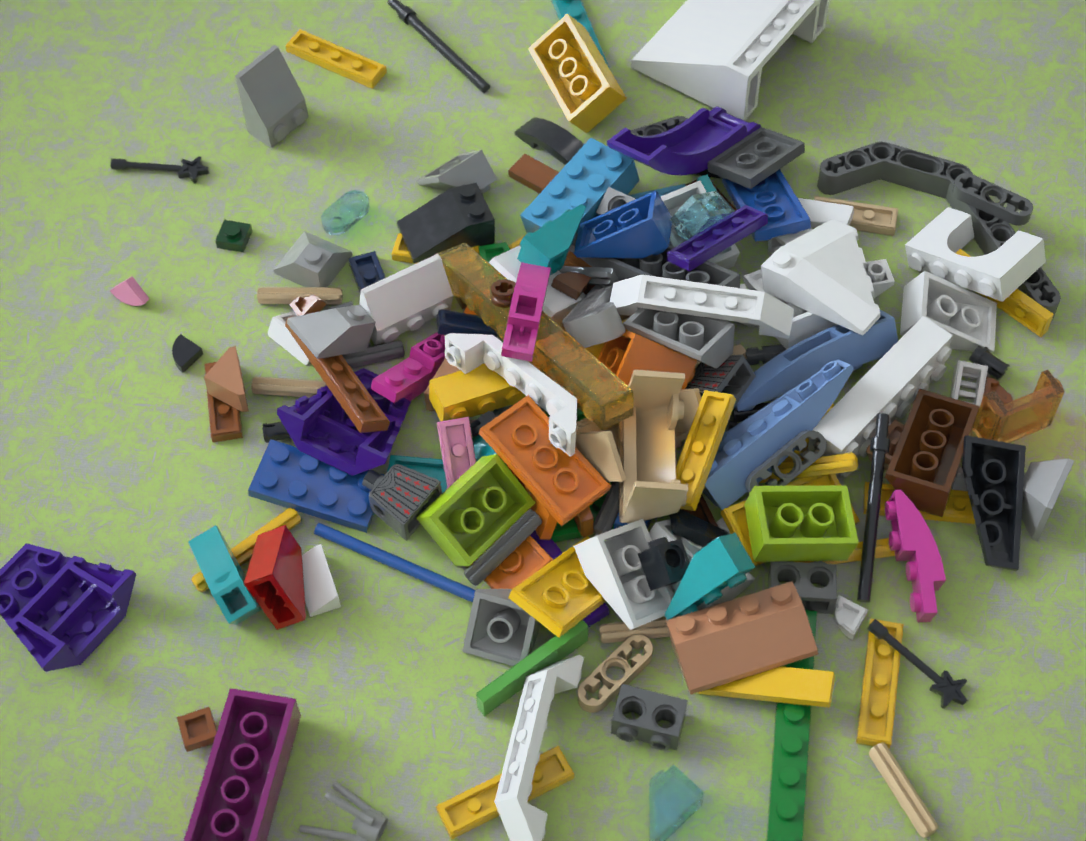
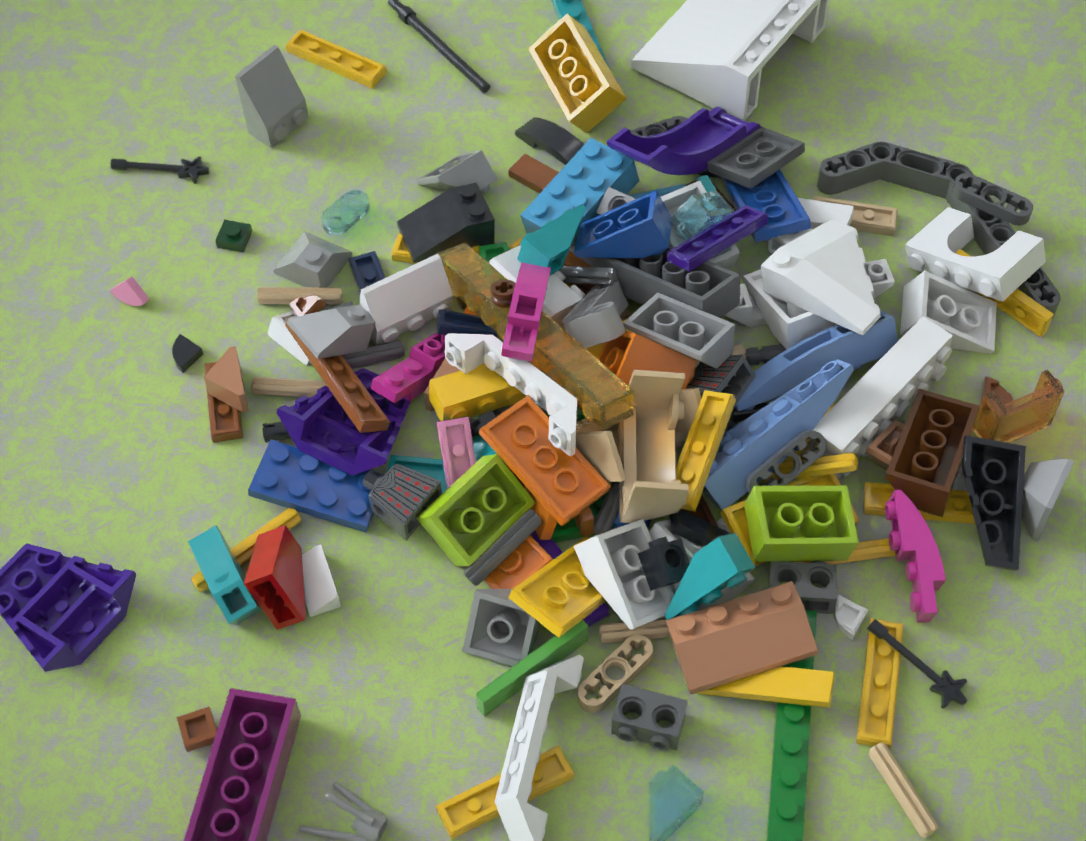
blue bar [314,523,475,603] -> none
reddish brown tile [551,272,591,300] -> none
white slope [610,275,794,339] -> none
black bar [857,413,890,602] -> none
white slope [950,360,988,424] -> none
black pin [969,345,1010,381] -> none

